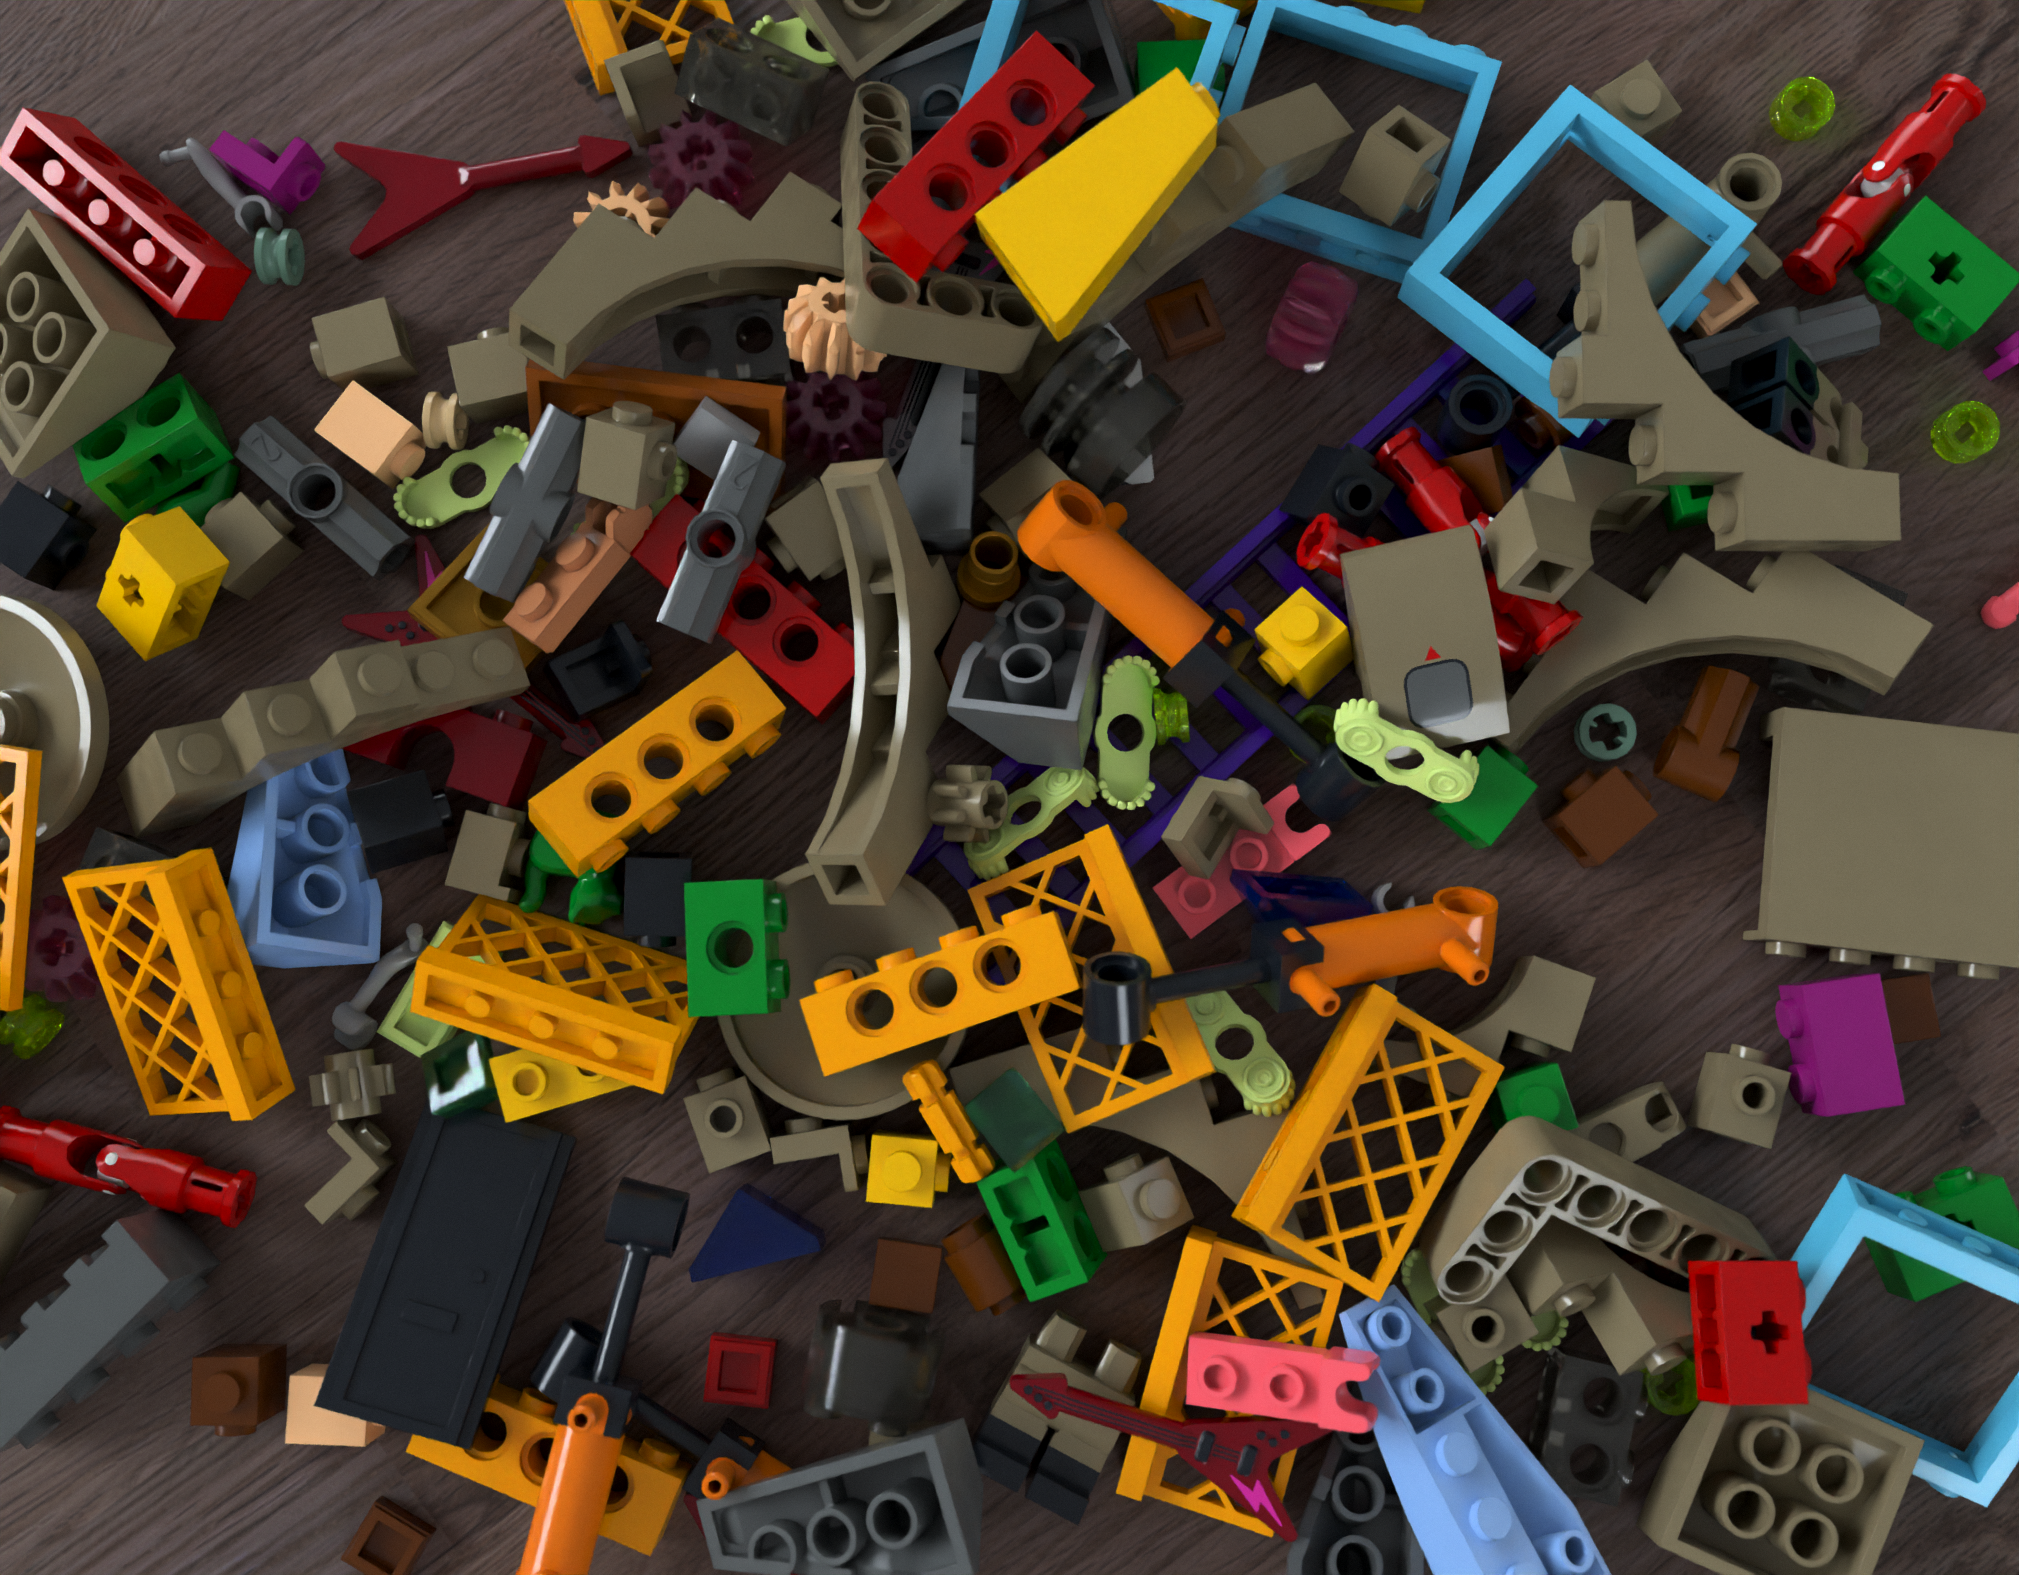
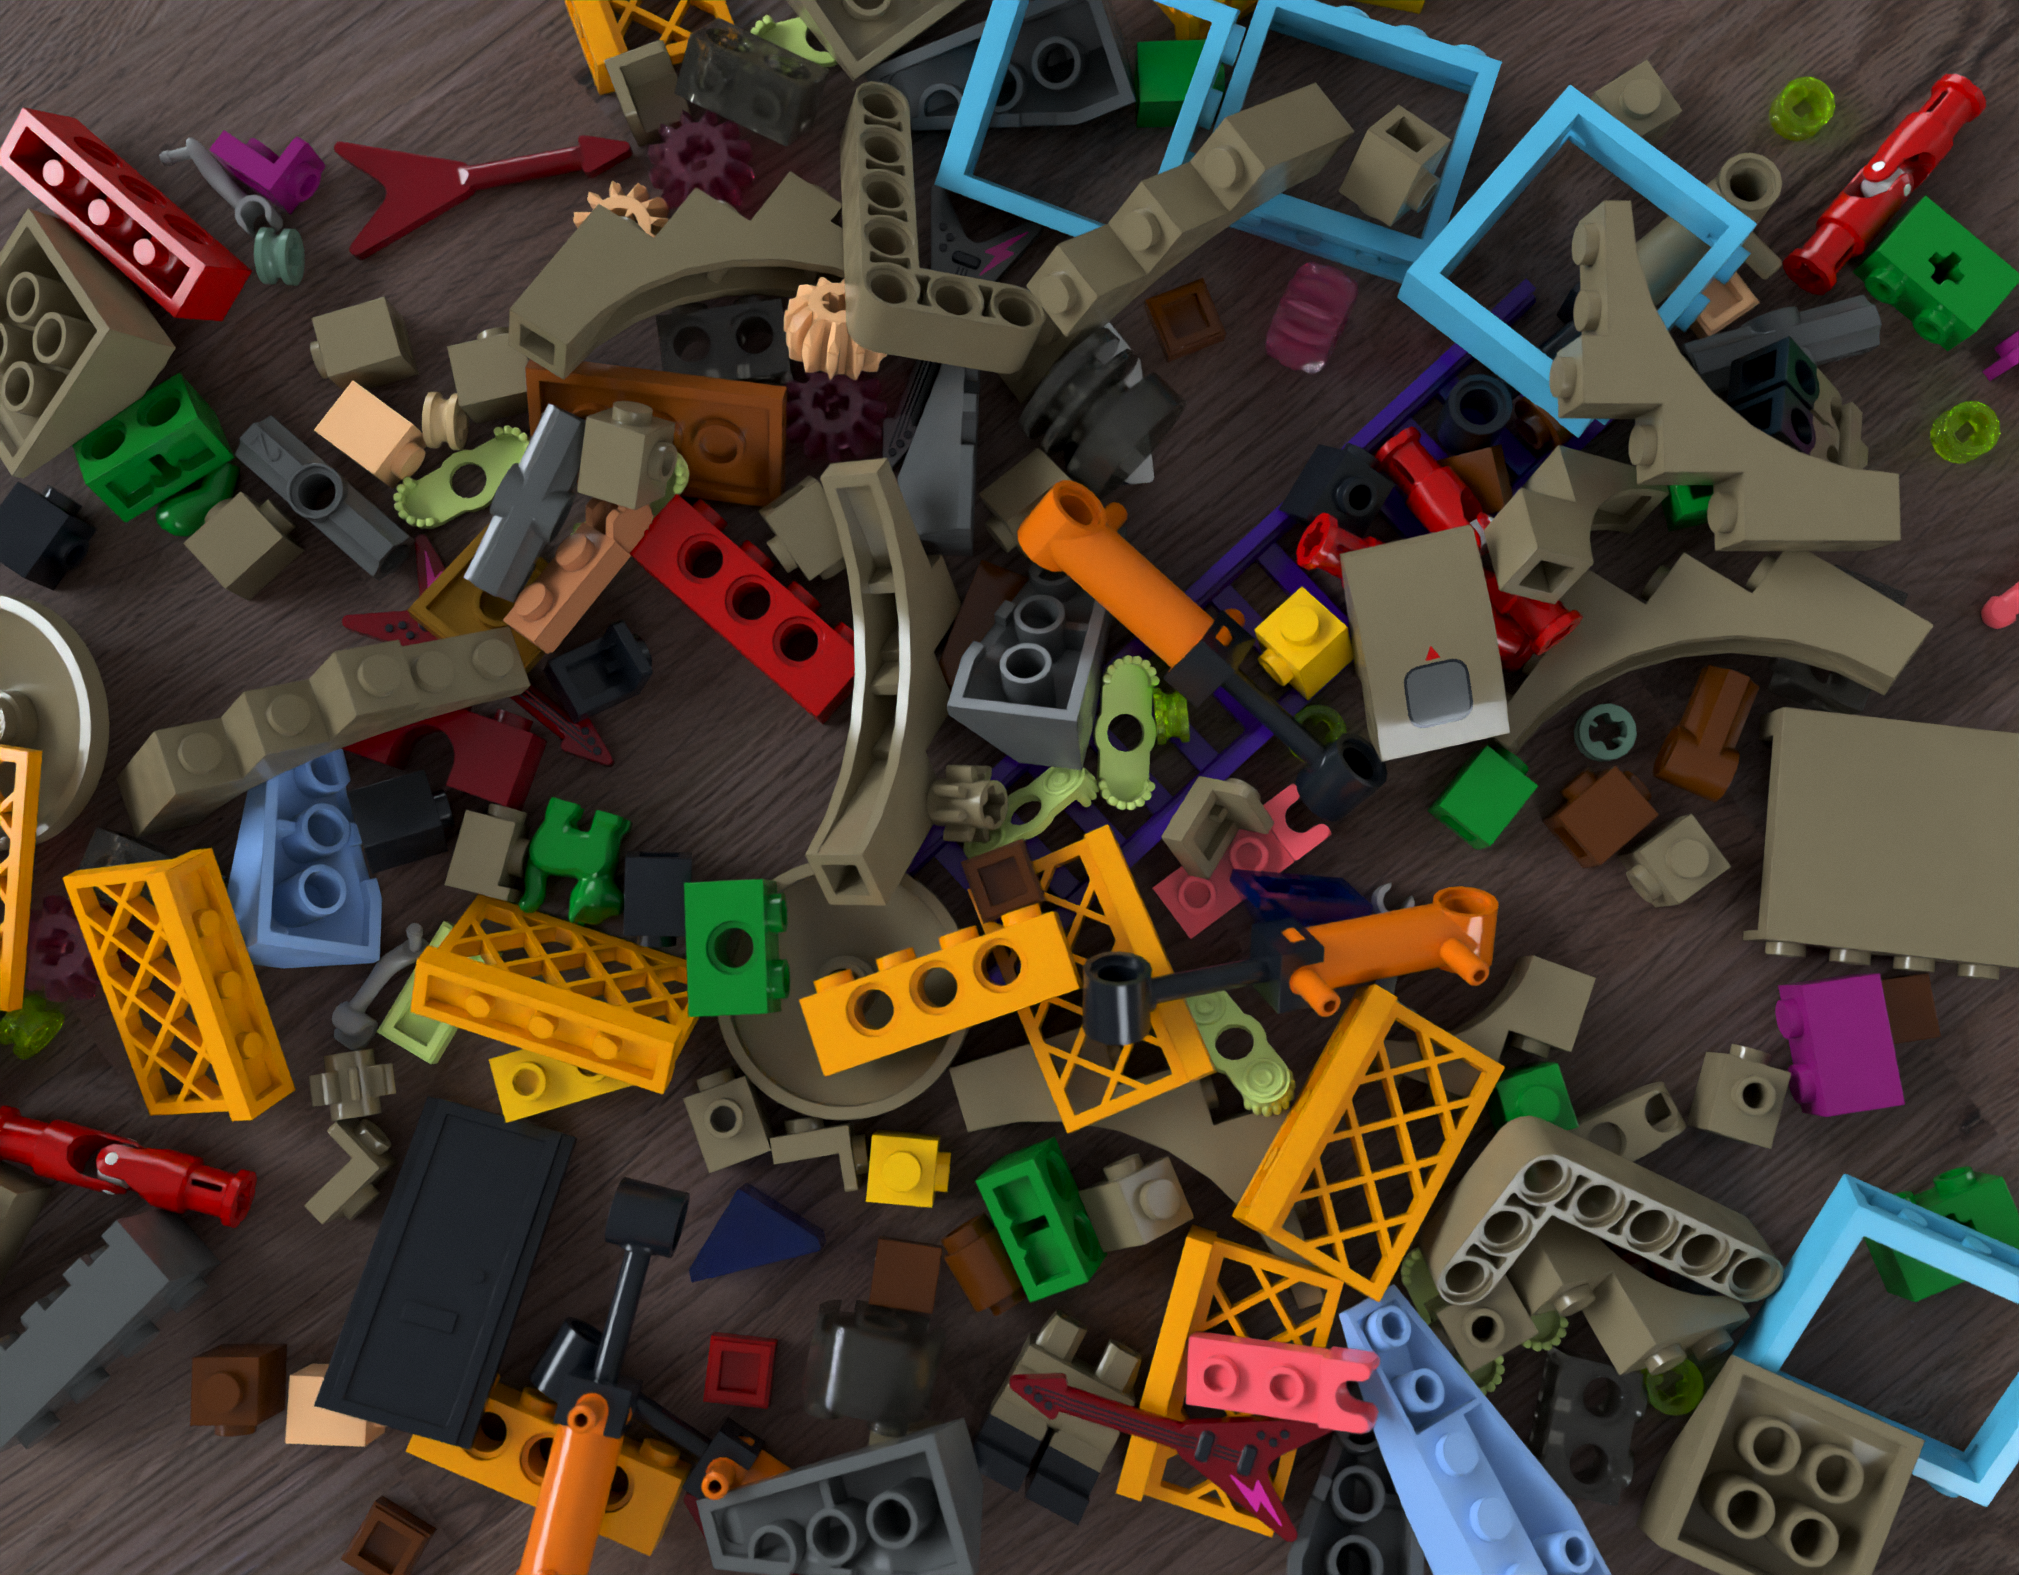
yellow brick [96,506,230,661] -> none
clear green tile [421,1031,499,1119] -> none
light orange brick [528,650,786,878] -> none
dark grey piece [656,440,786,644] -> none
light grey tile [672,396,760,480] -> none
red brick [857,30,1095,284] -> none
light orange axle [903,1059,995,1184] -> none
pearl gold piece [956,531,1021,608] -> none
clear green slope [964,1068,1066,1173] -> none
yellow slope [975,68,1220,342] -> none
yellowish green piece [1334,698,1479,803] -> none
red brick [1688,1260,1812,1405] -> none
none -> reddish brown tile [961,839,1047,924]
none -> dark tan brick [1617,814,1731,908]

